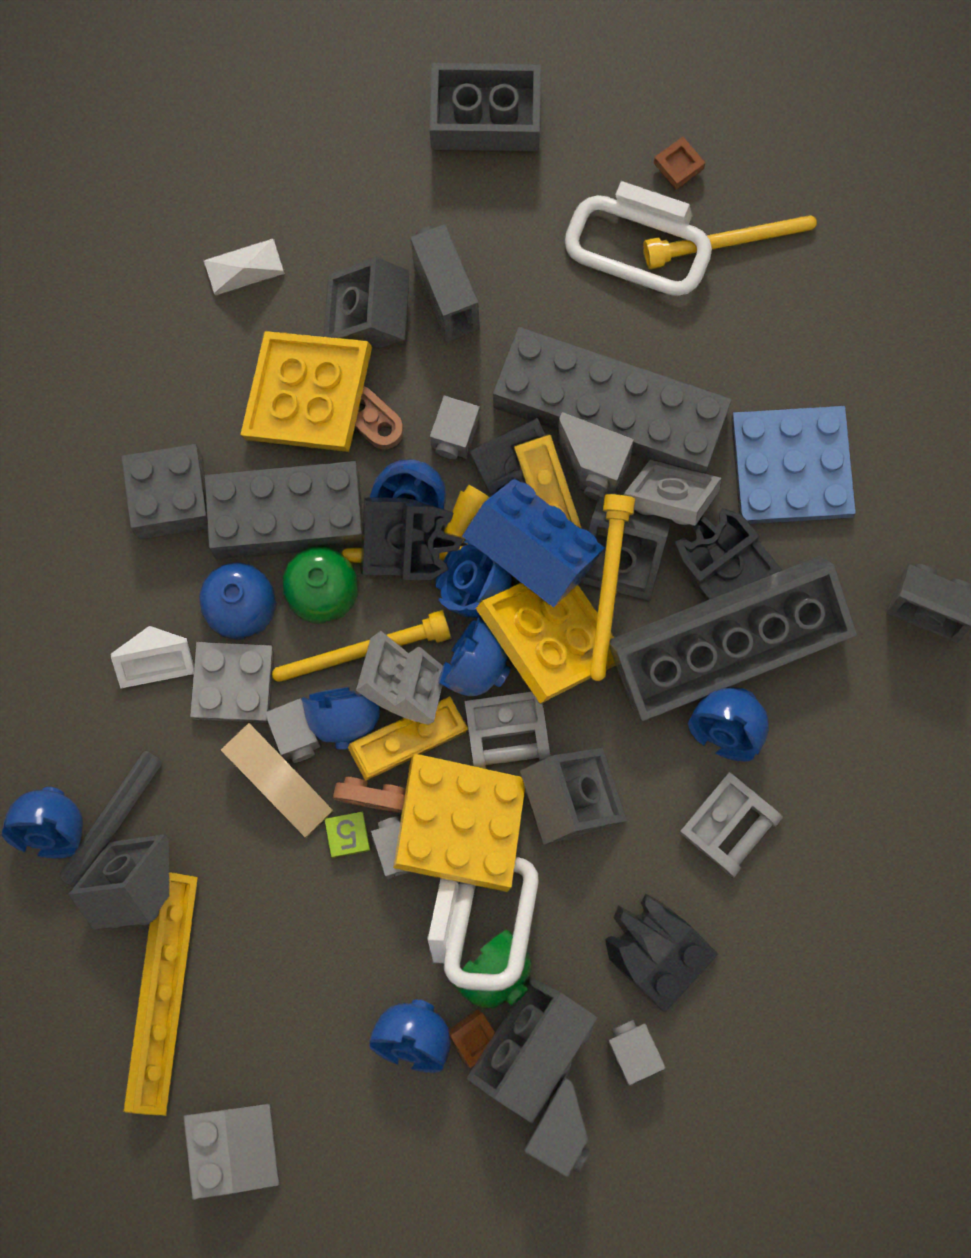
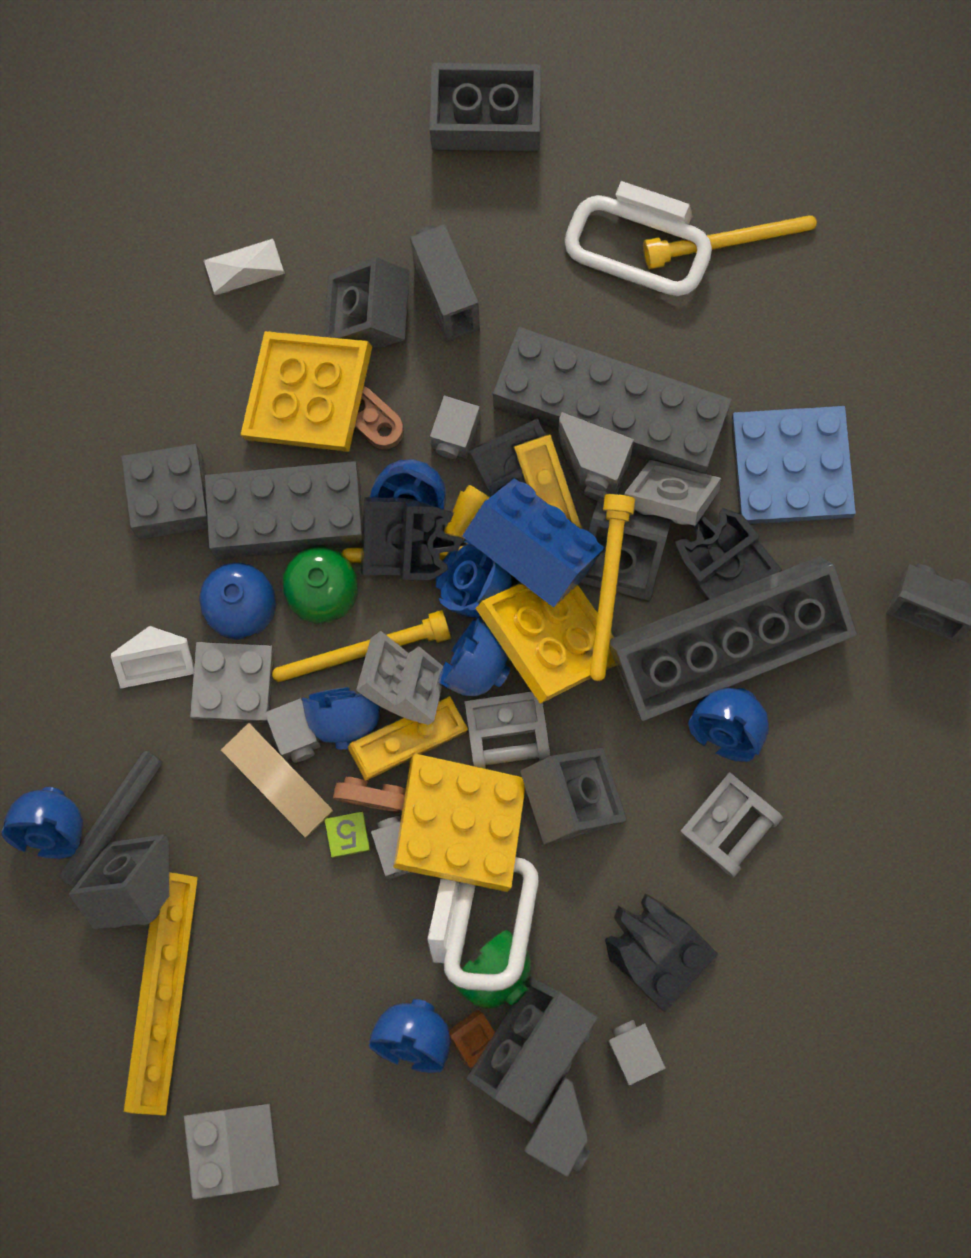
dark orange plate [654,137,706,189] -> none

